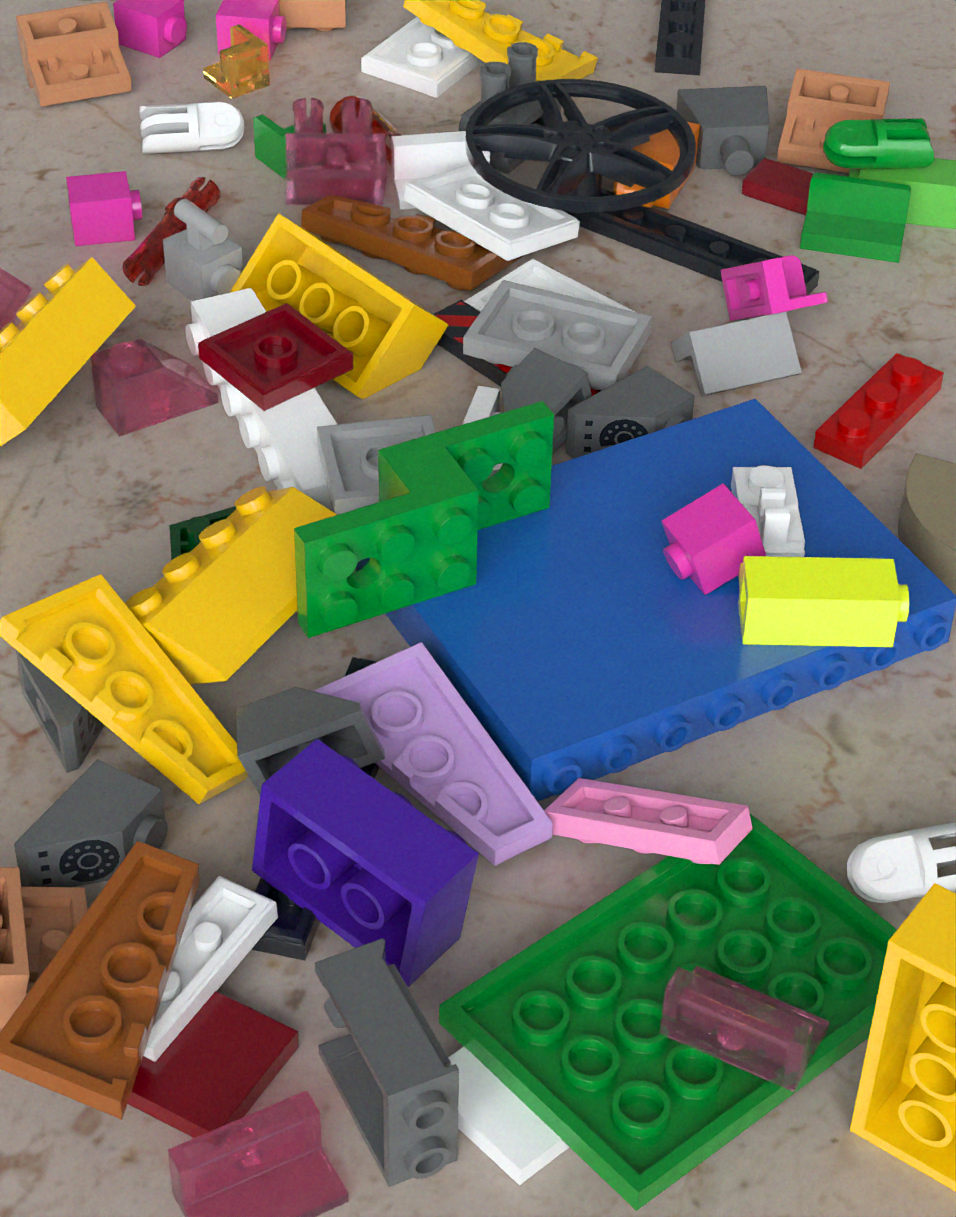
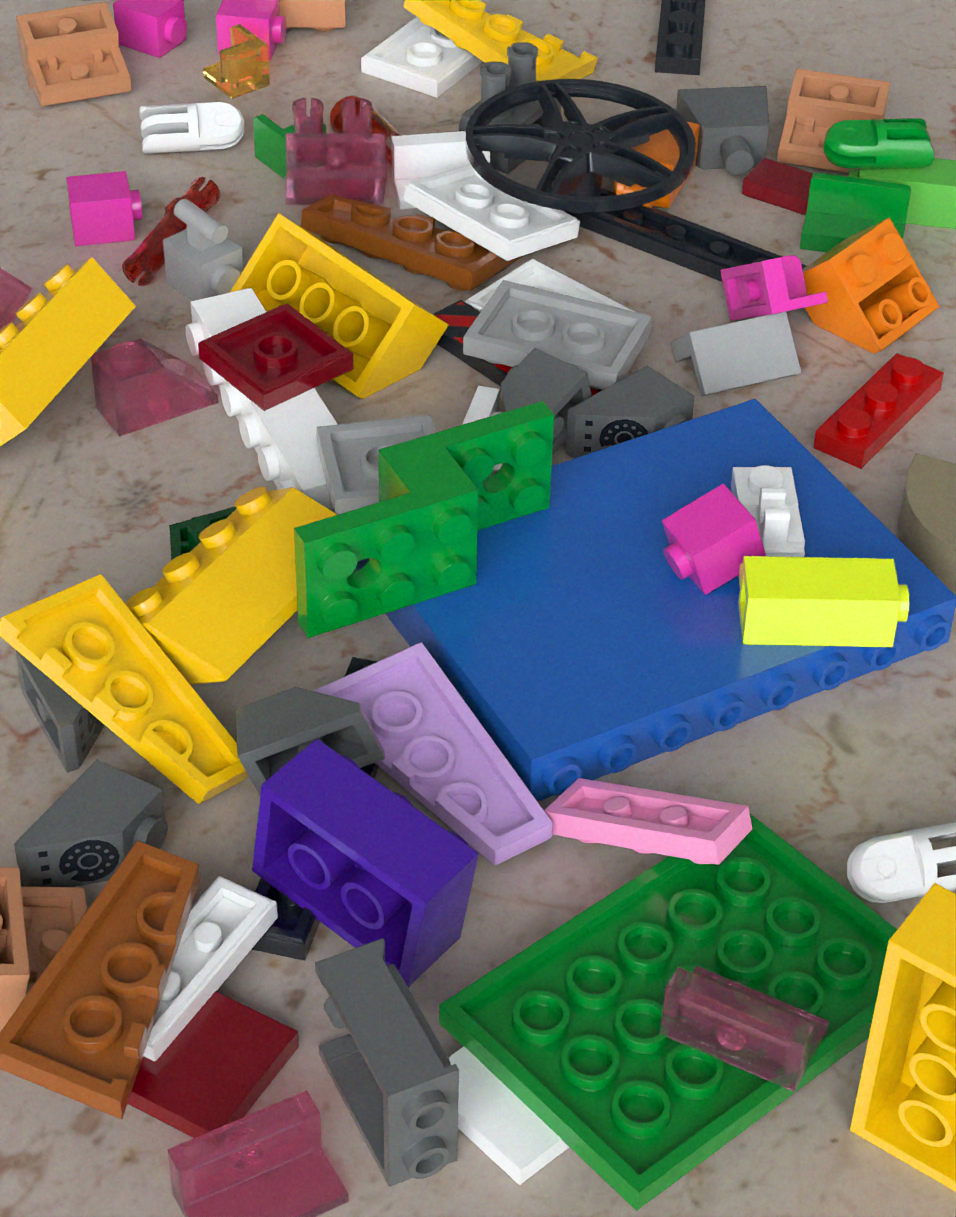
none -> orange slope [802,217,940,354]

